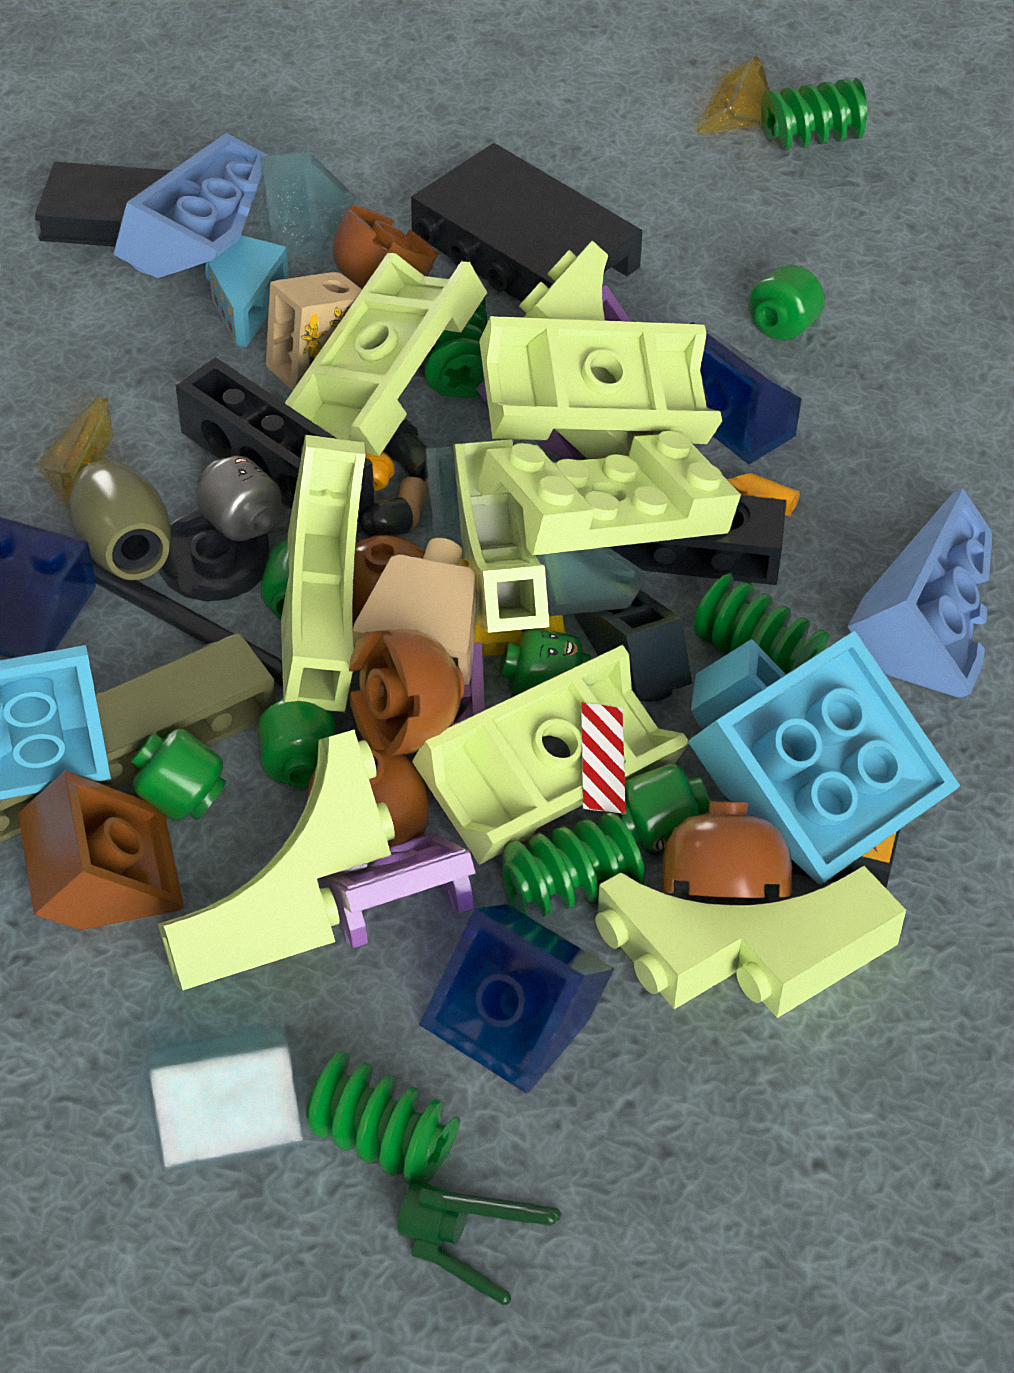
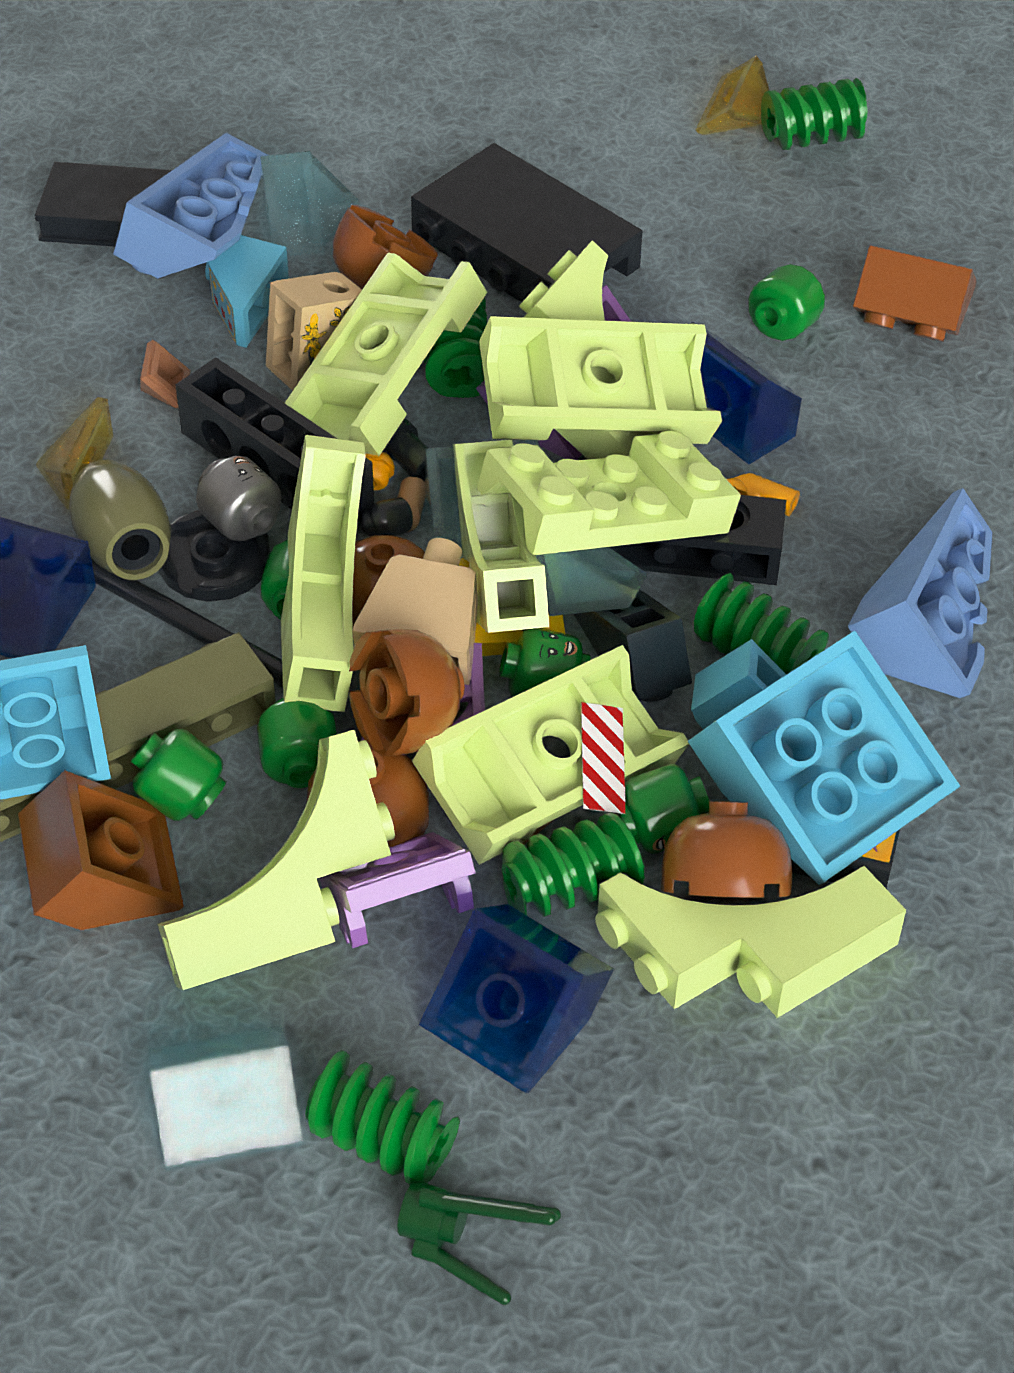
none -> nougat slope [140,340,191,408]
none -> dark orange slope [853,245,977,342]

